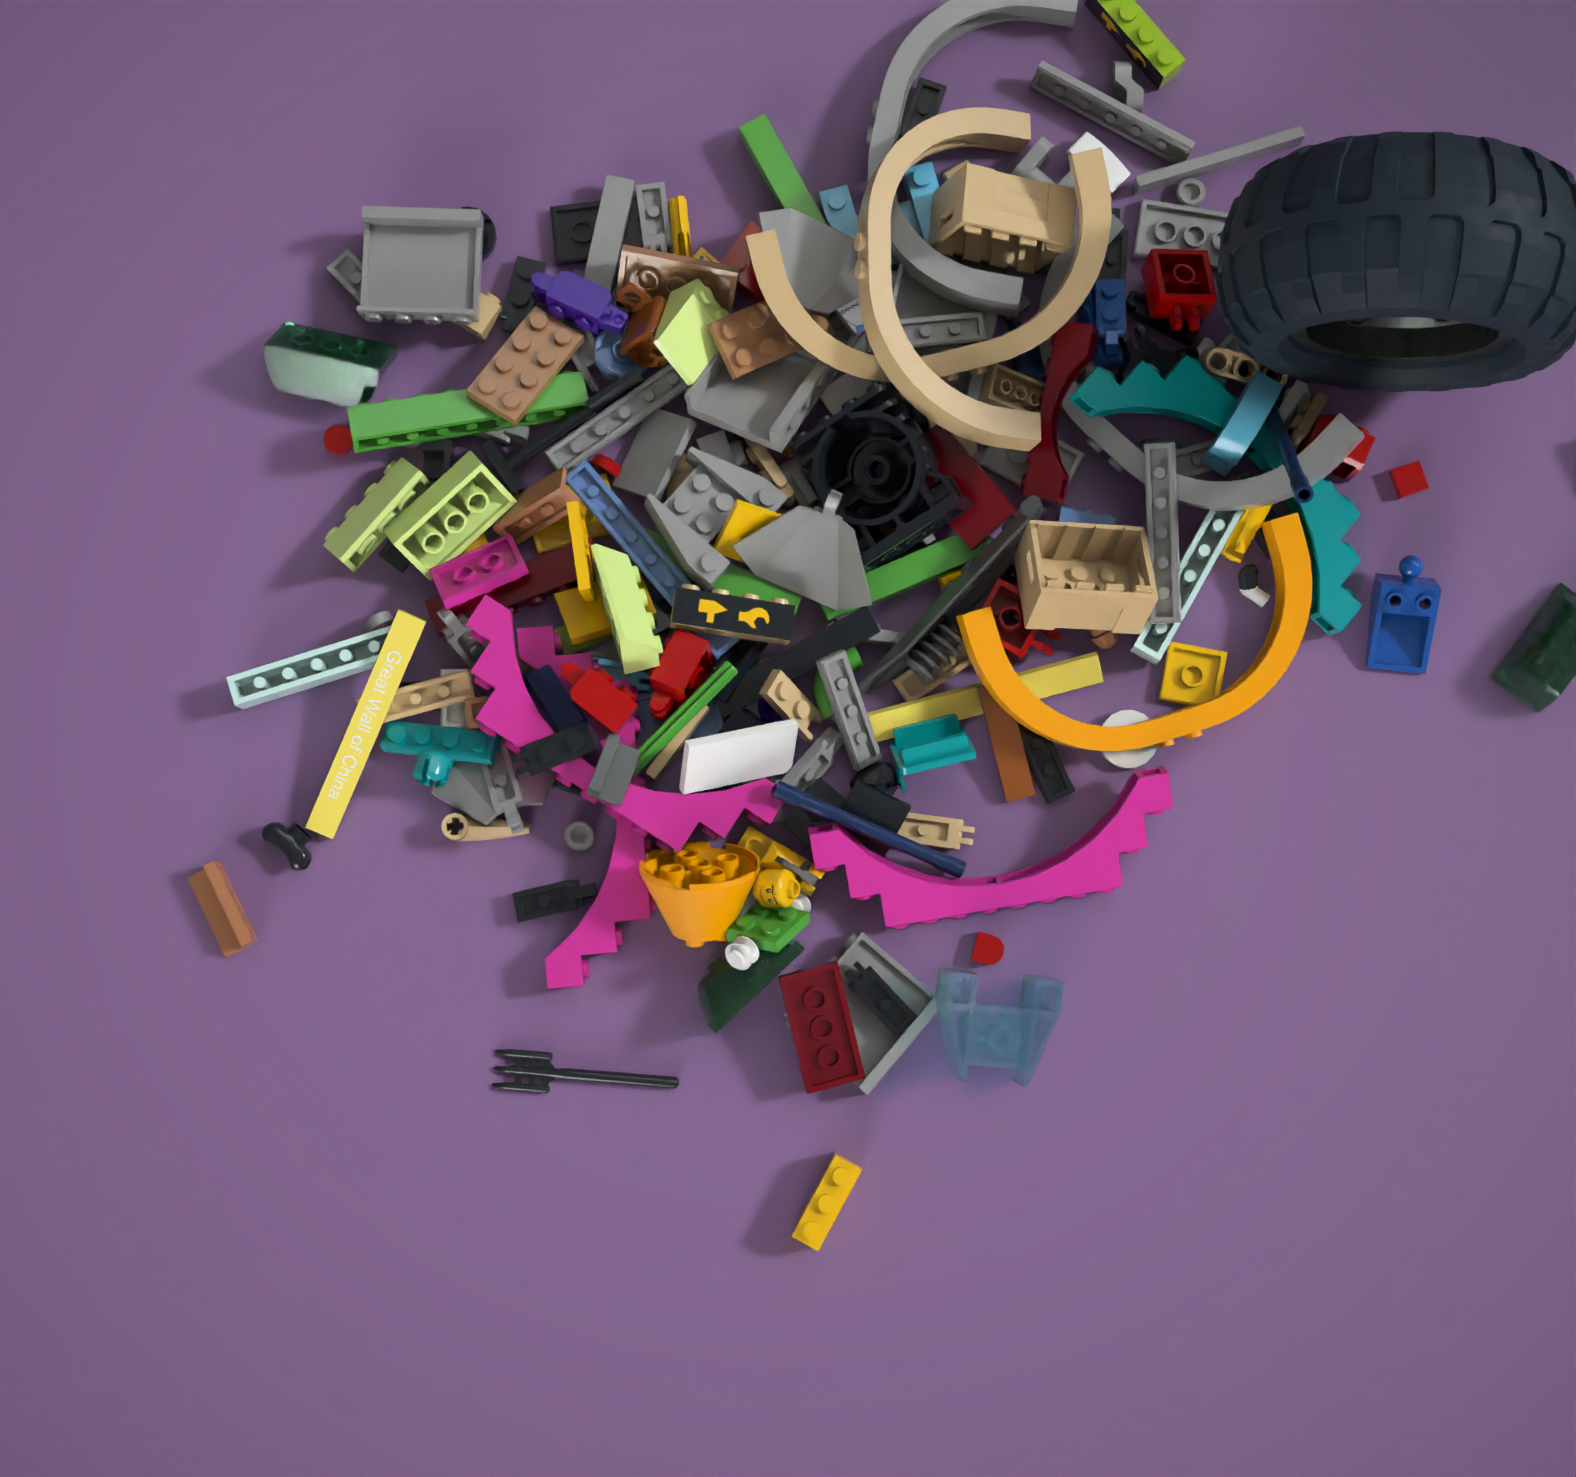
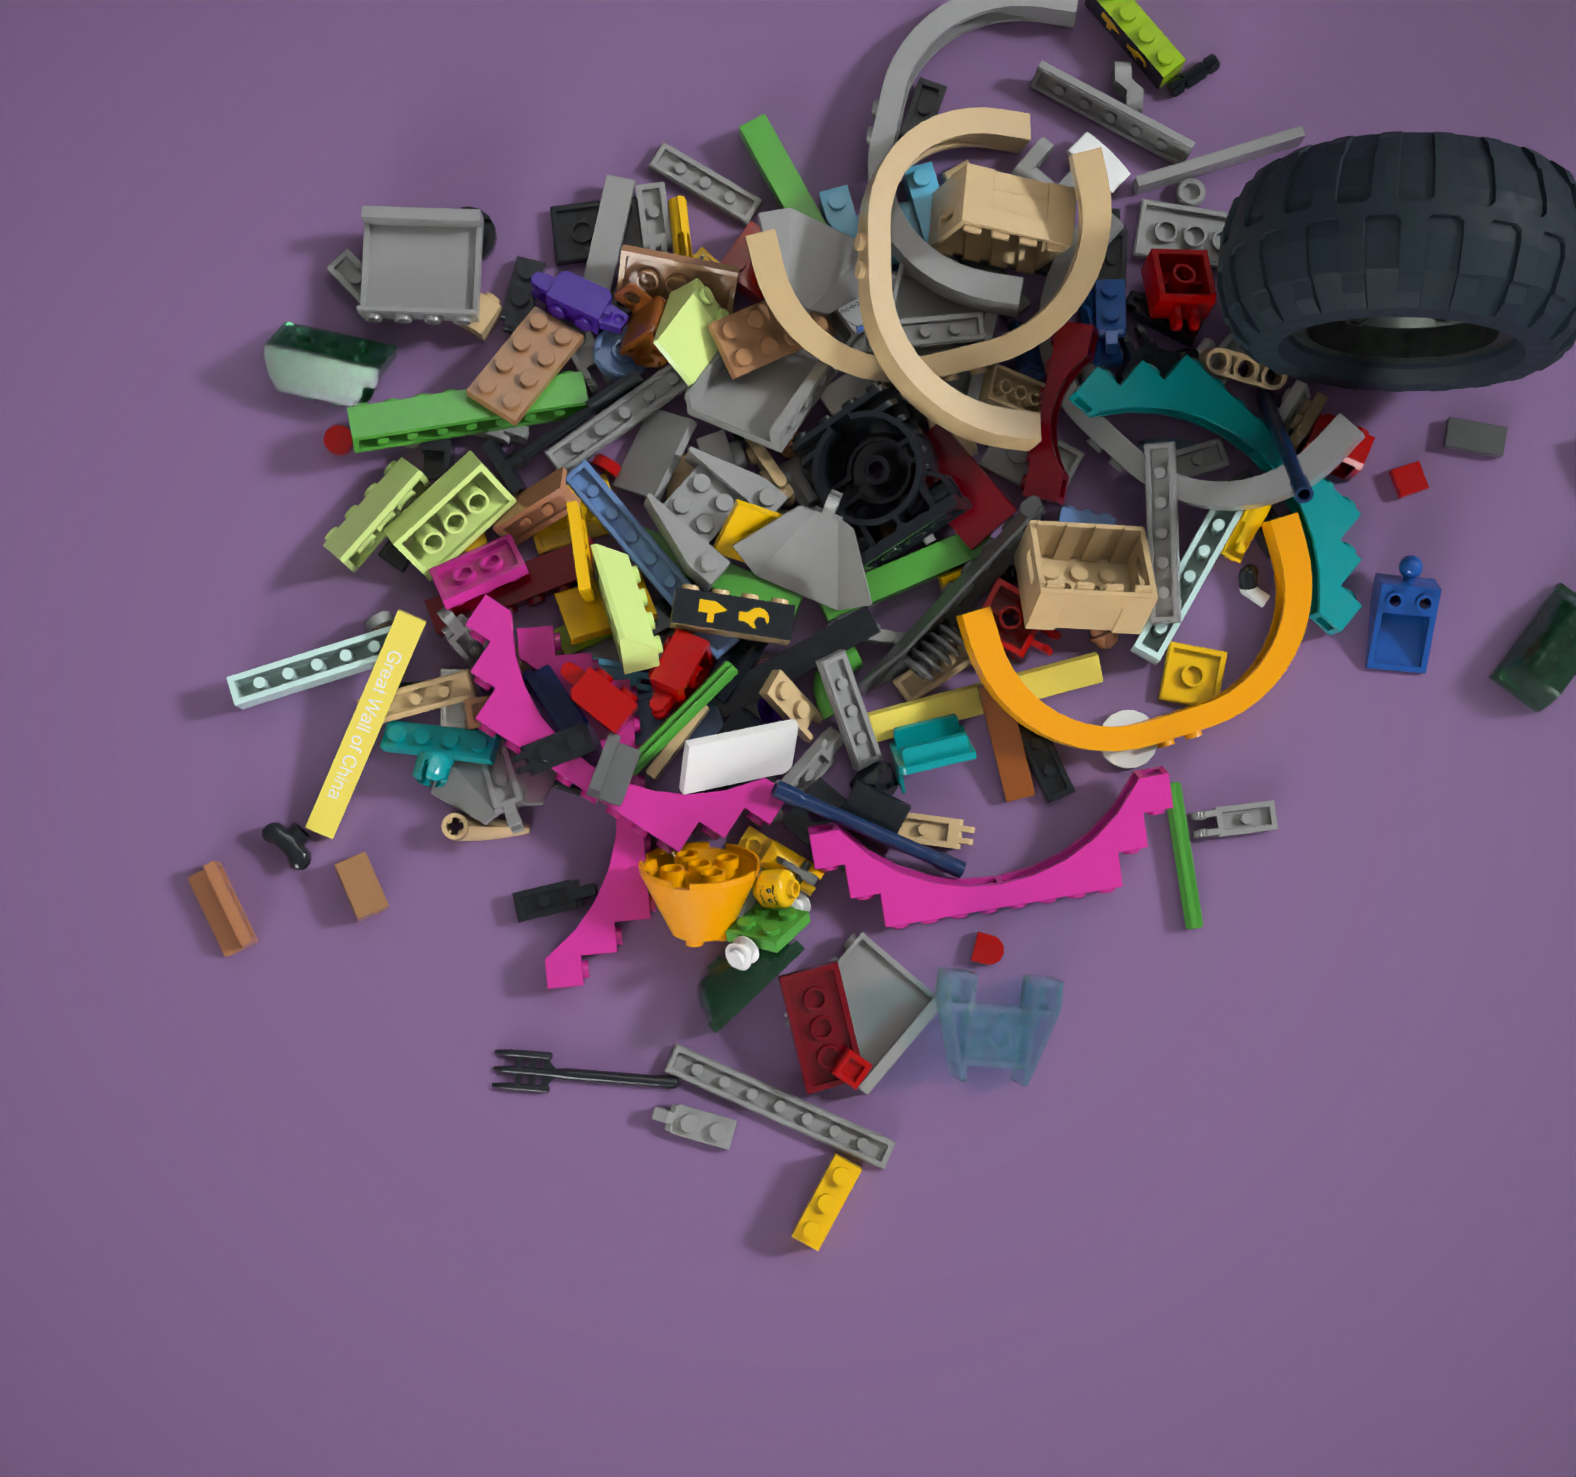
light grey tile [564,821,595,851] -> none
black hinge [844,961,917,1037] -> none
medium azure arch [1200,370,1283,477] -> none
none -> medium nougat hinge [334,852,389,922]
none -> light grey tile [648,142,763,226]
none -> light grey hinge [651,1103,737,1150]
none -> light grey tile [664,1043,896,1170]
none -> red tile [830,1047,873,1090]
none -> black axle [1167,54,1220,97]
none -> bright green axle [1167,782,1203,930]
none -> light grey hinge [1191,800,1278,838]
none -> dark grey tile [1442,417,1508,458]

